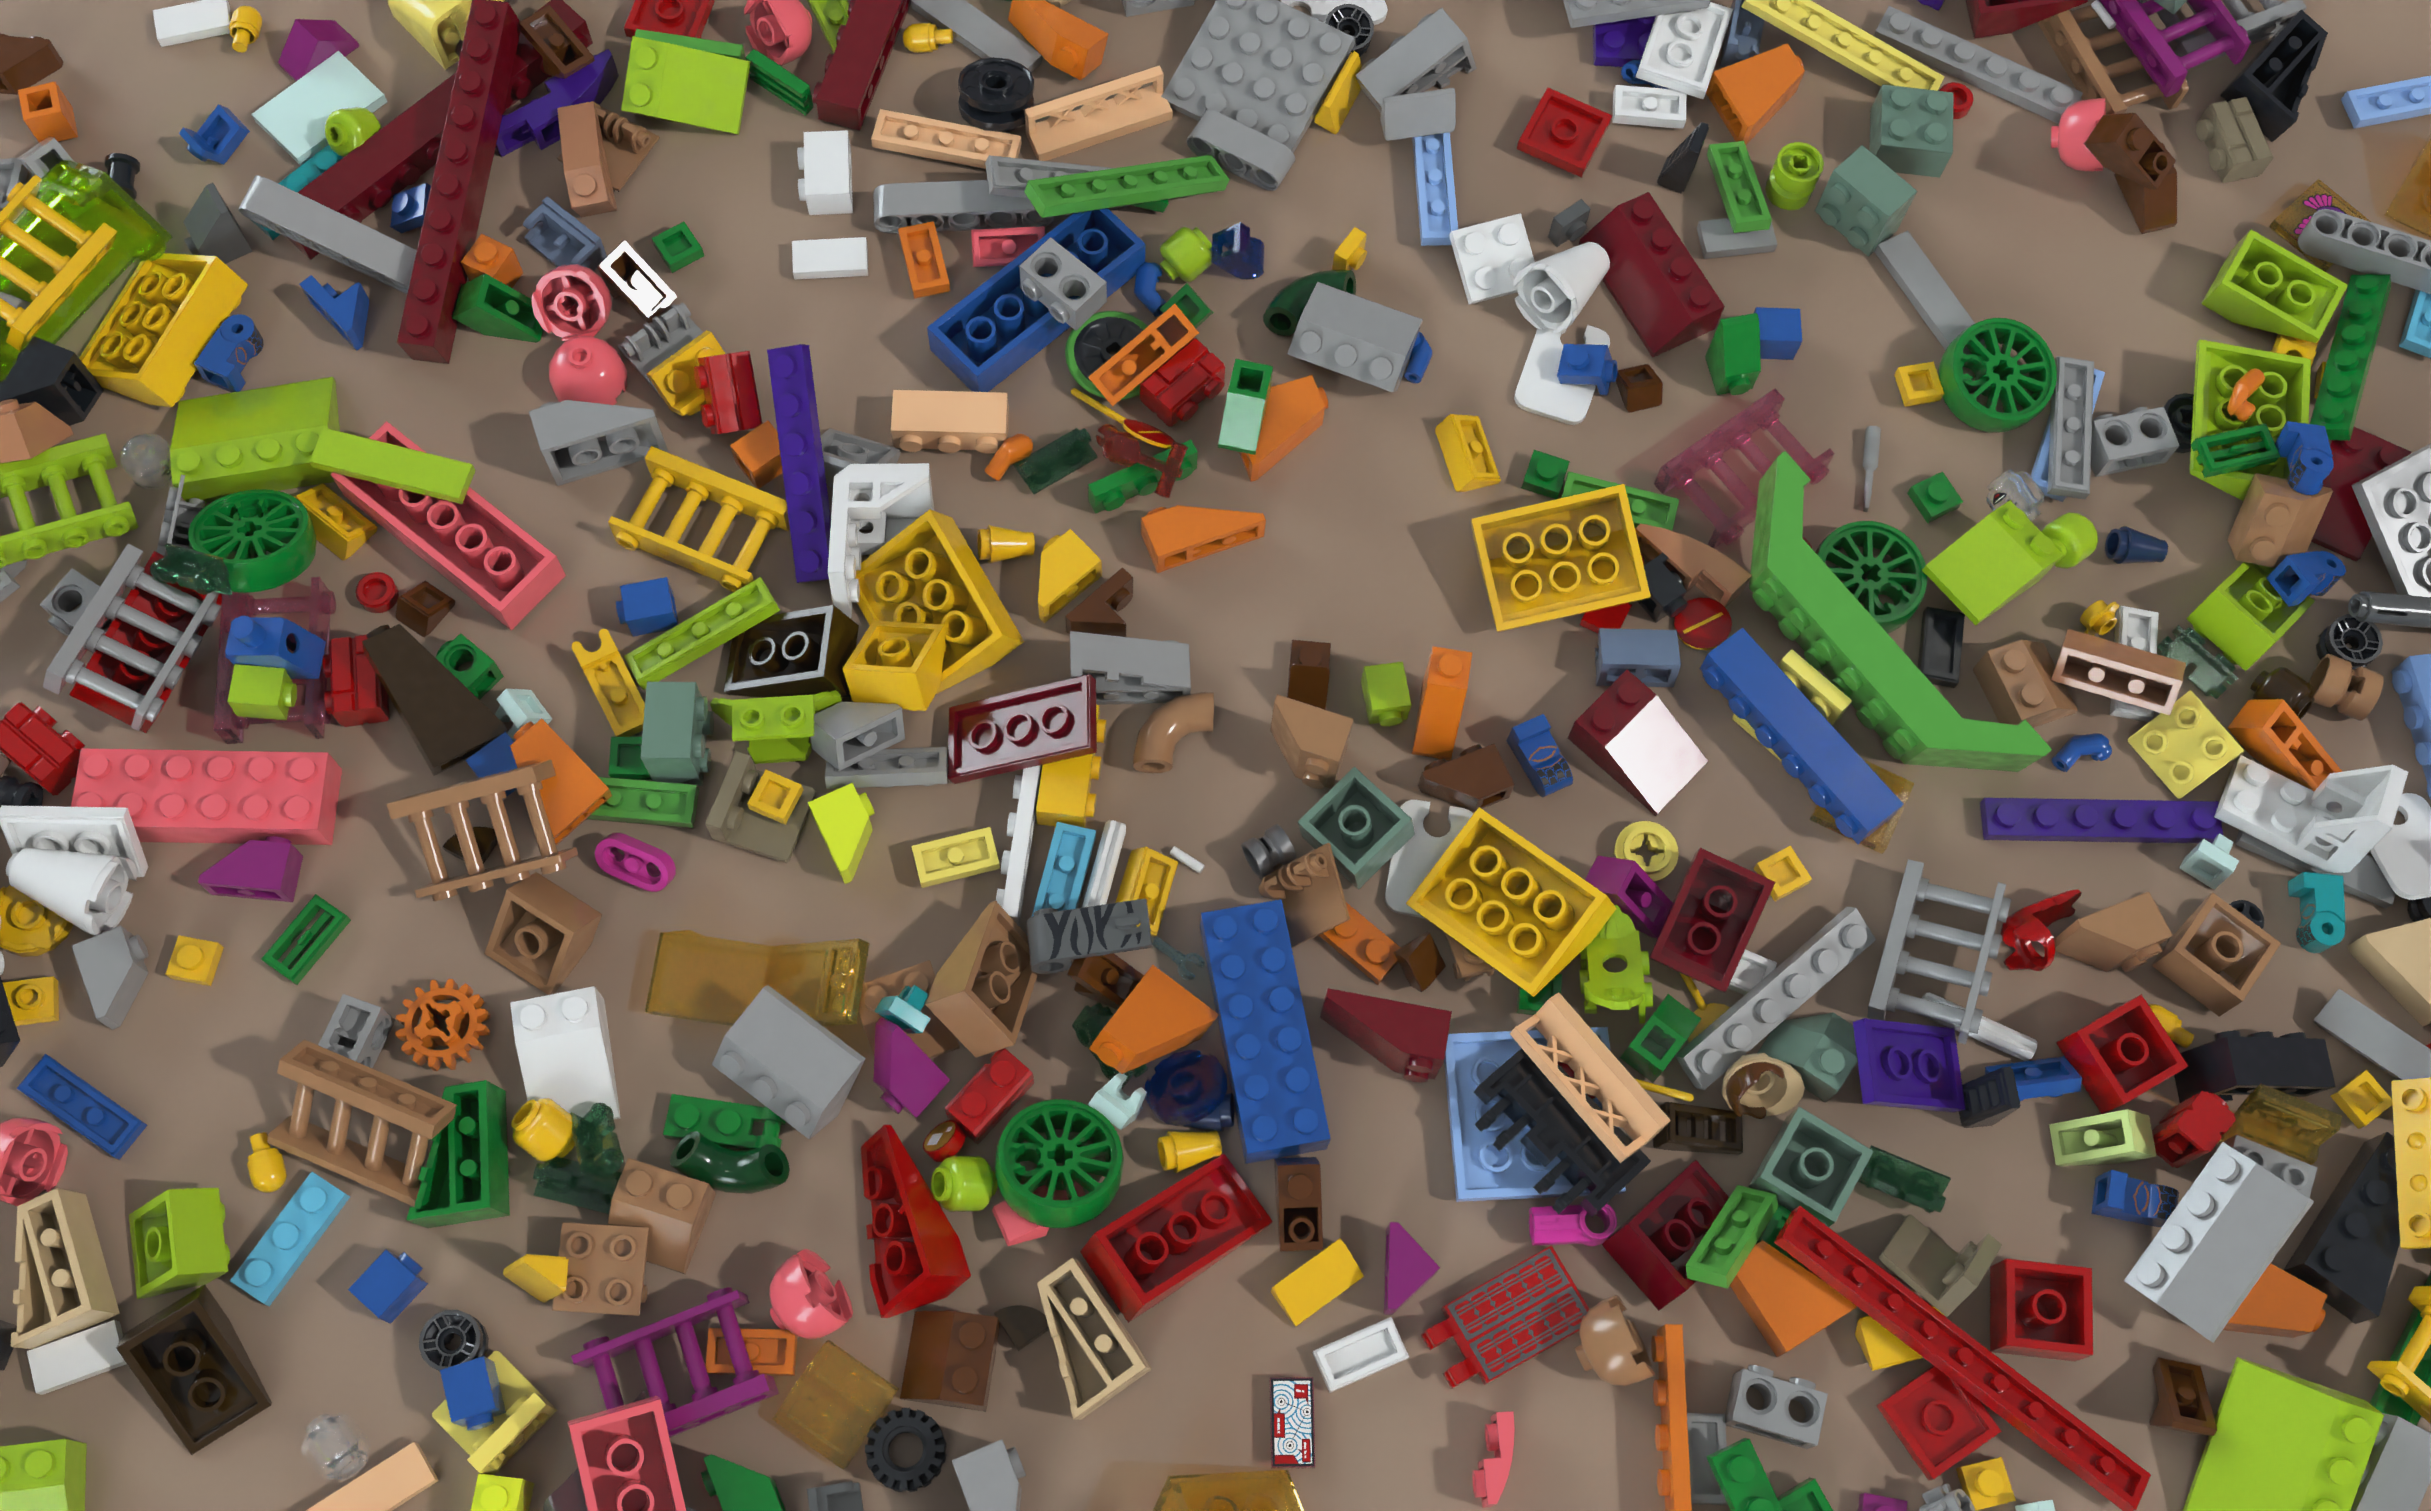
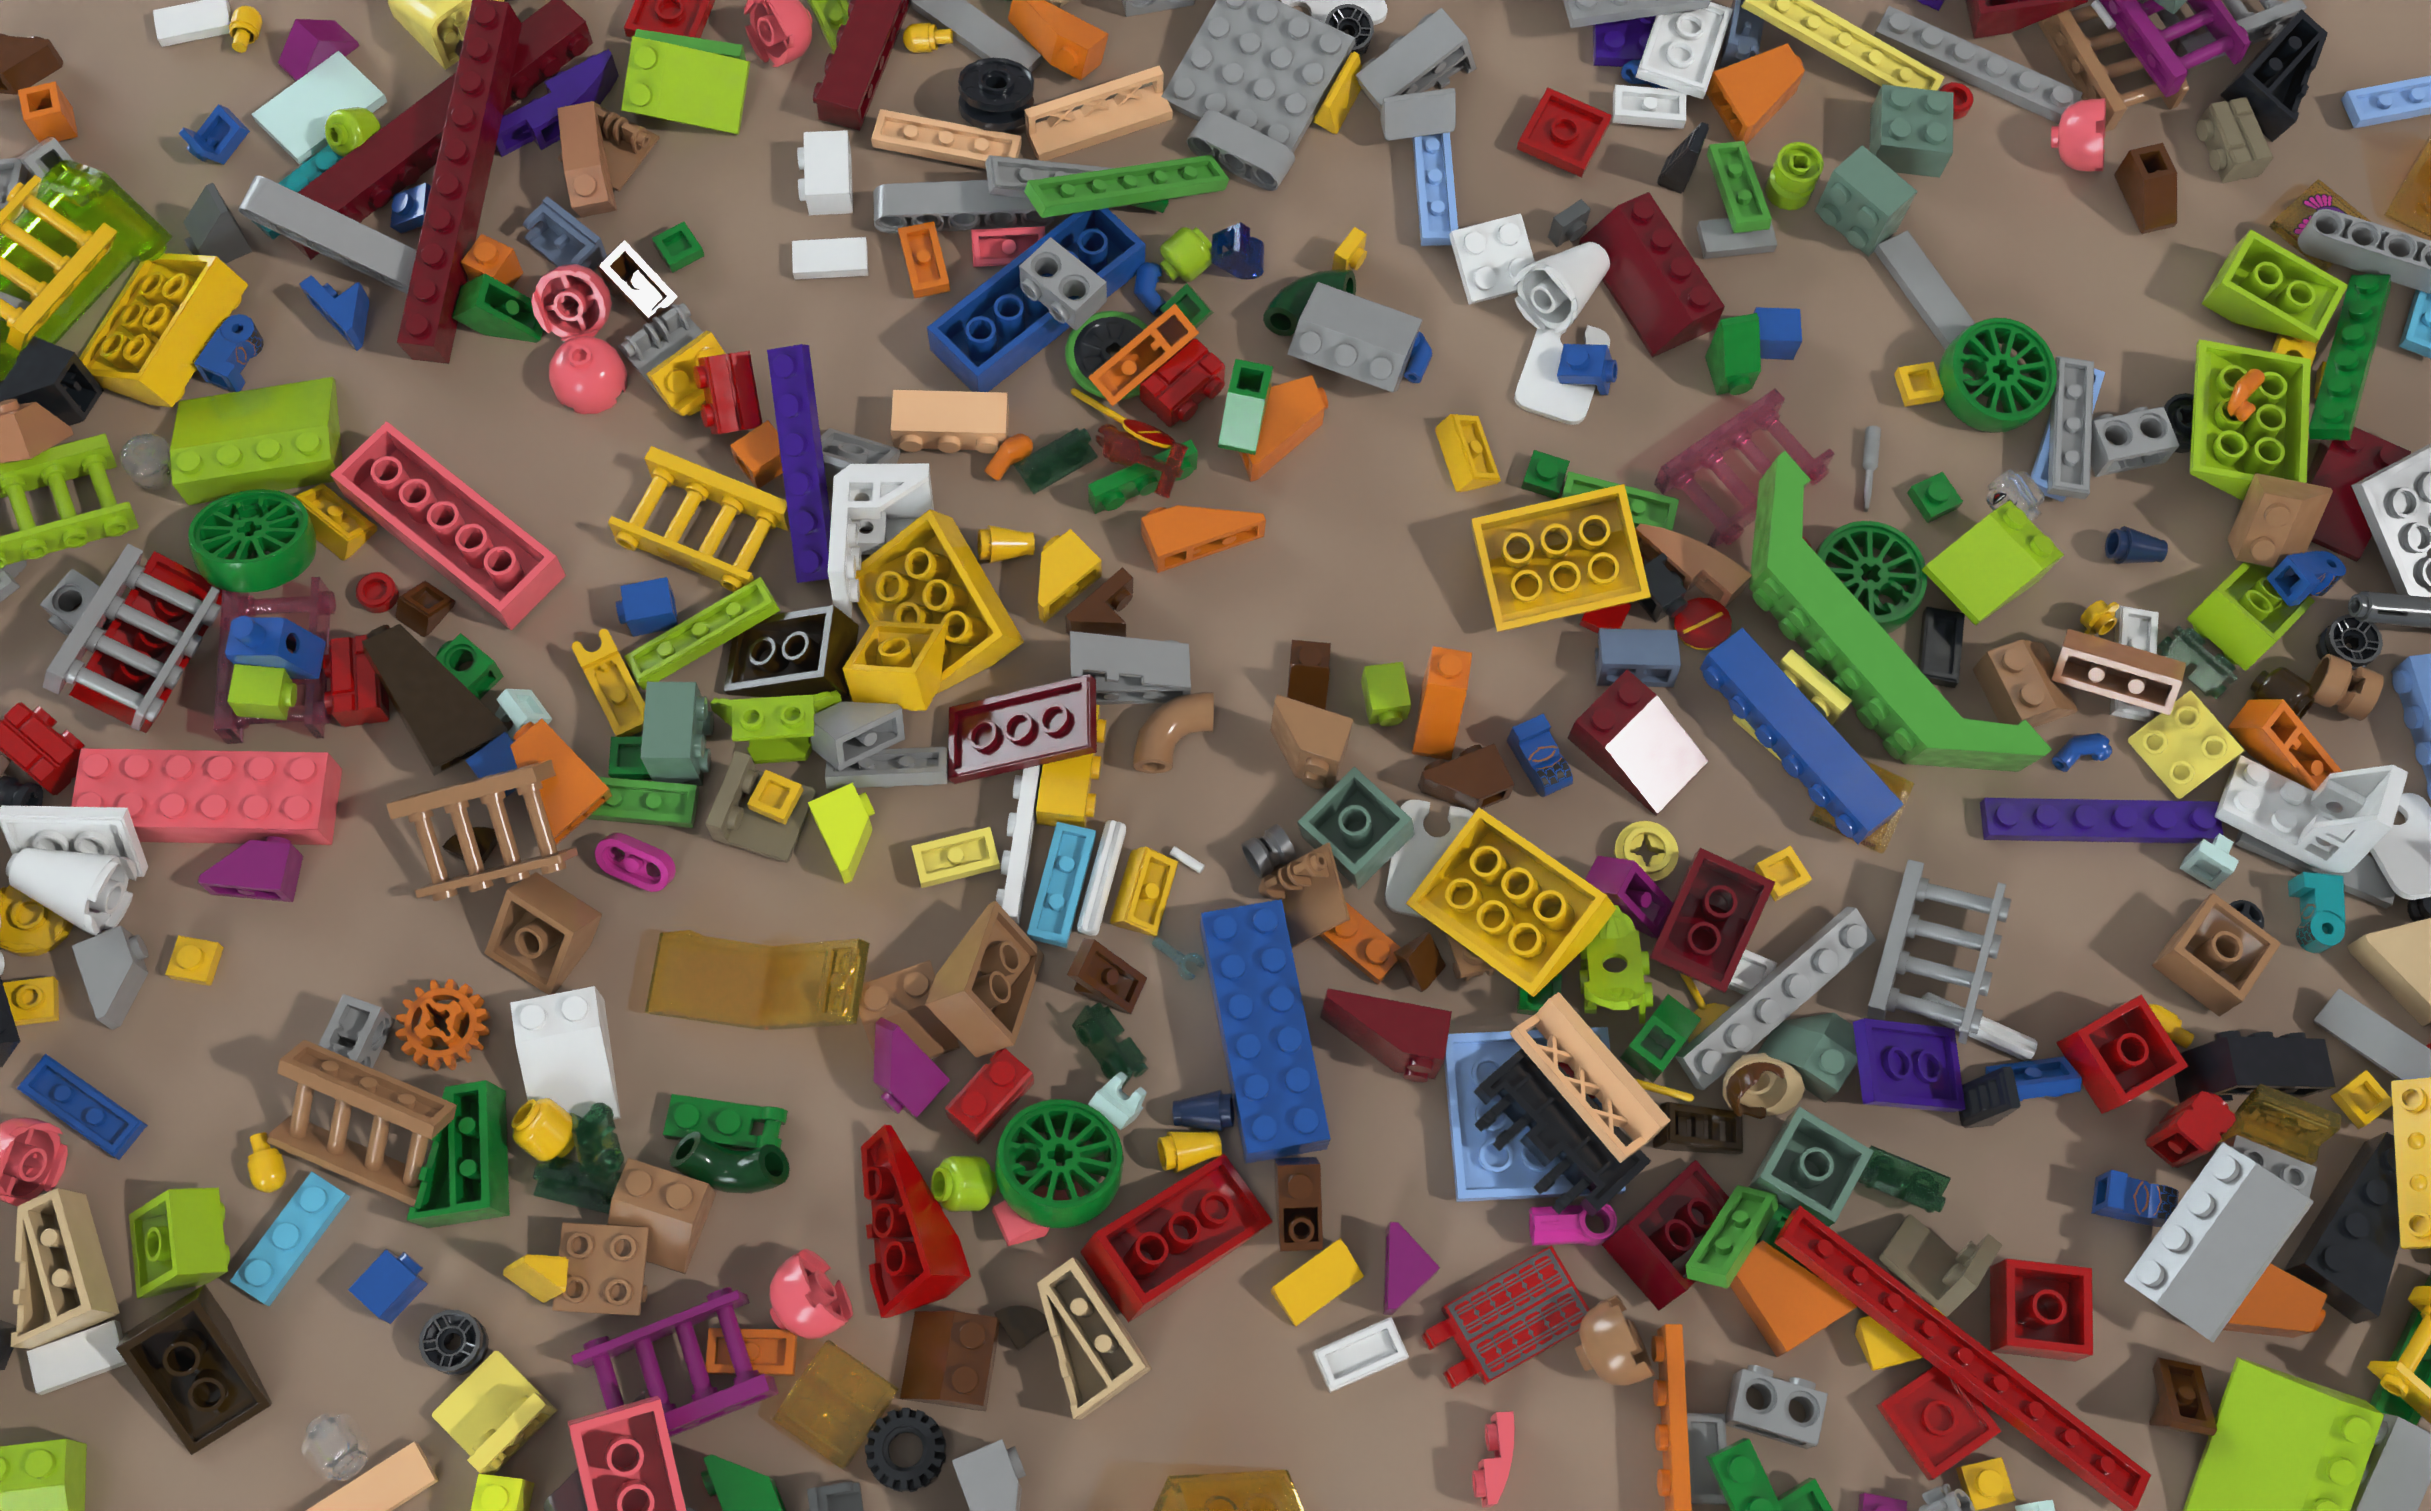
black bush [100,153,141,203] -> none
clear green hinge [150,543,232,596] -> none
light grey hinge [157,474,205,570] -> none
green tile [261,894,351,985] -> none
lime tile [309,428,476,504] -> none
blue brick [440,1356,506,1431] -> none
reddish brown slope [519,5,595,79] -> none
light grey slope [529,400,668,486] -> none
light grey slope [712,985,866,1139] -> none
green tile [745,49,814,116] -> none
teal tile [874,985,931,1034] -> none
tile [923,1120,966,1162] -> none
dark grey door [1026,898,1153,974] -> none
orange slope [1089,965,1219,1074] -> none
clear blue tile [1145,1050,1227,1125] -> none
tile [1269,1377,1315,1469] -> none
reddish brown slope [1616,364,1663,412] -> none
red hair [2000,889,2082,971] -> none
lime head [2041,512,2098,569] -> none
yellowish green slope [2049,1109,2157,1166] -> none
medium nougat slope [2054,892,2173,972] -> none
reddish brown slope [2084,113,2176,190] -> none
green tile [2191,423,2280,478] -> none
blue leg [2275,421,2334,495] -> none

